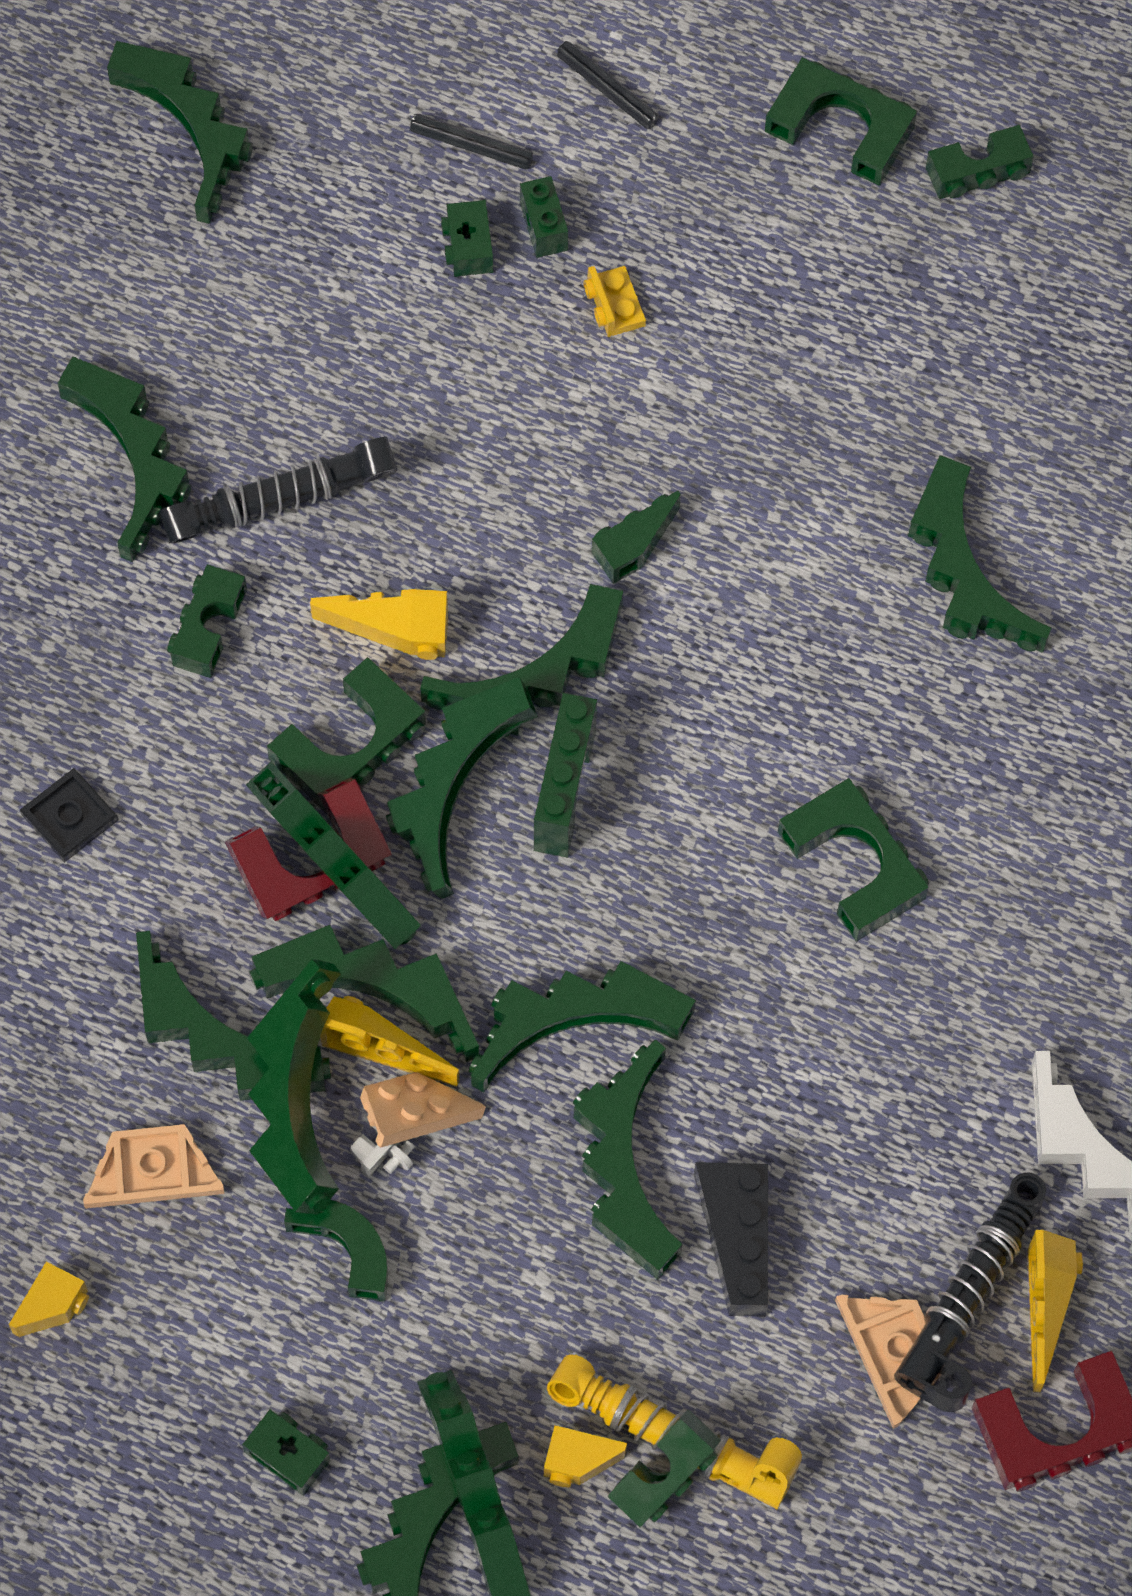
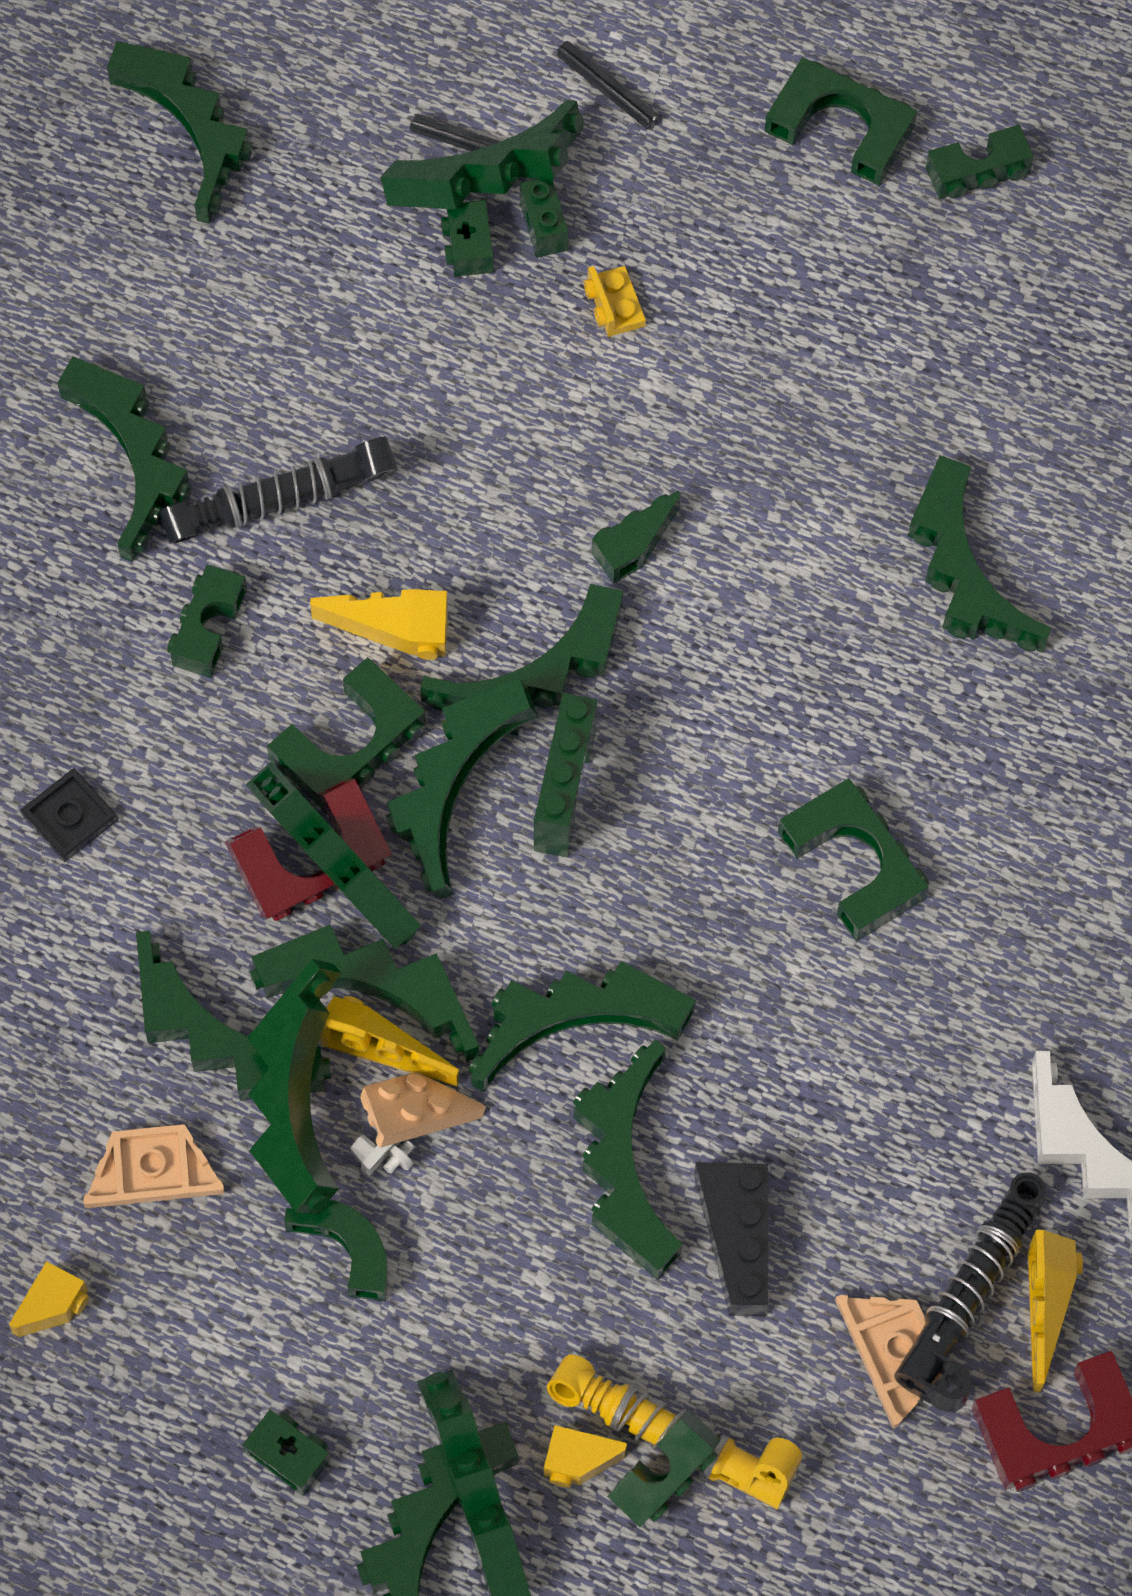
none -> dark green arch [380,100,584,209]

